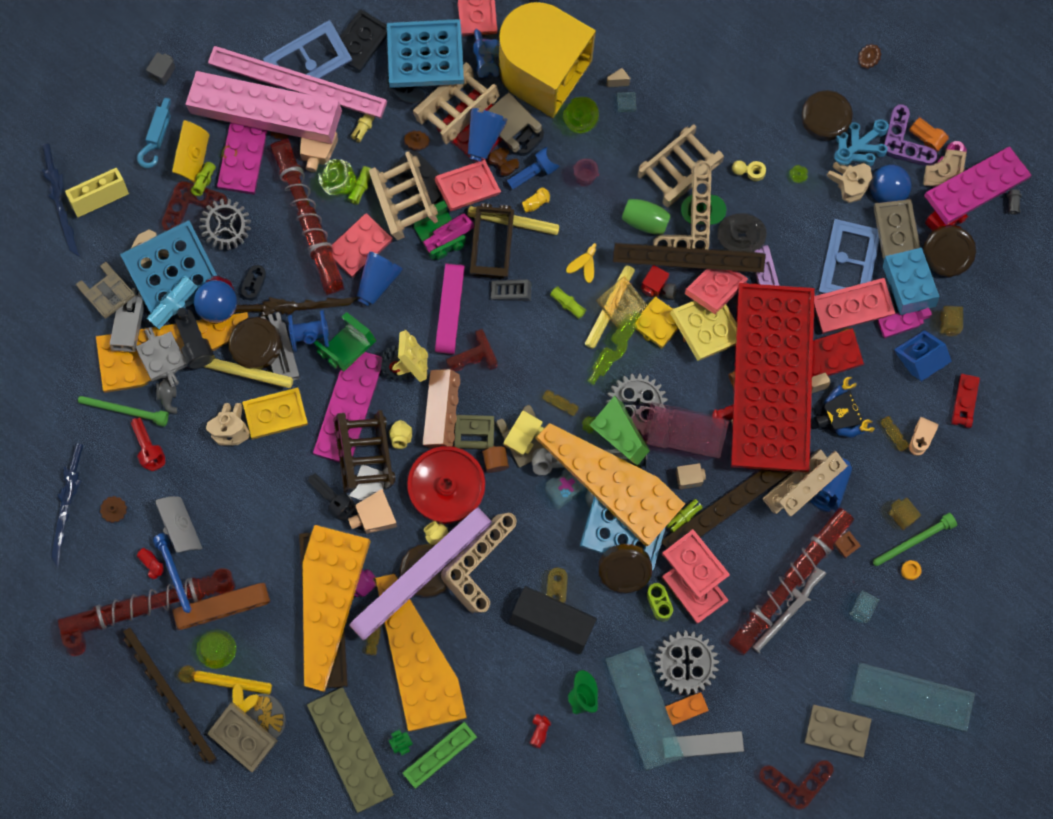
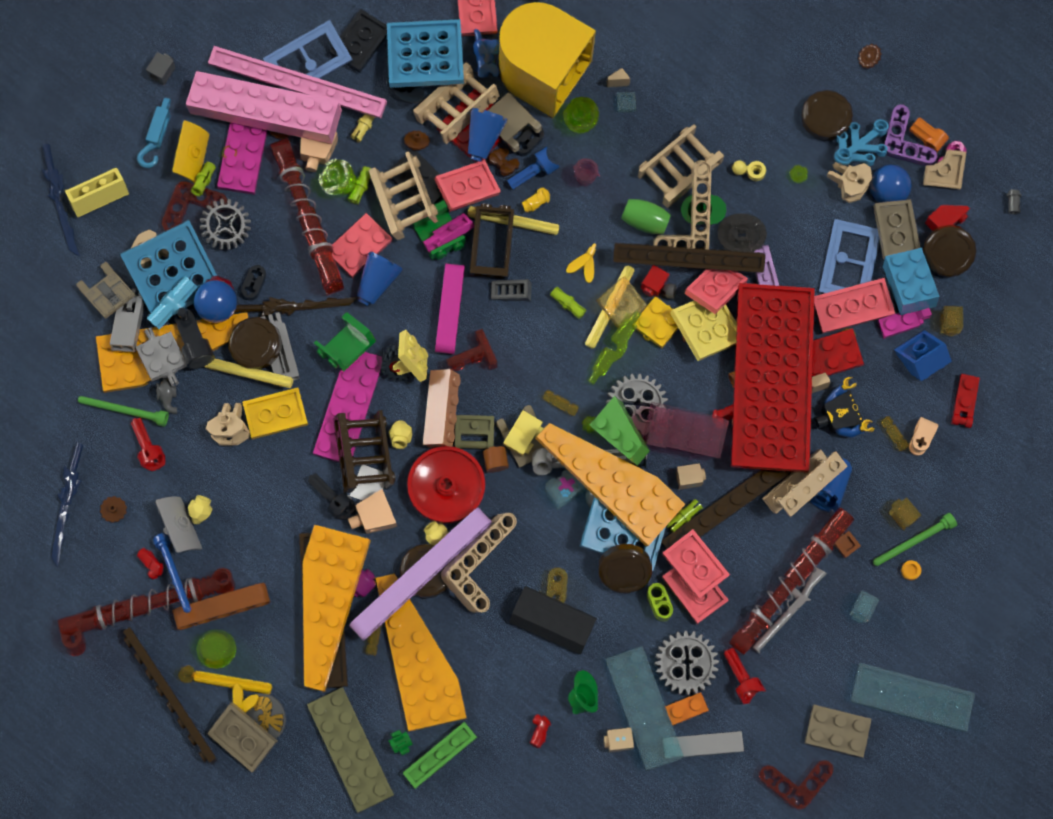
blue hose [288,310,329,352] -> none
dark pink plate [924,146,1031,225] -> none
none -> light yellow rock [188,495,212,524]
none -> tan brick [603,728,634,753]
none -> red piece [724,648,766,704]

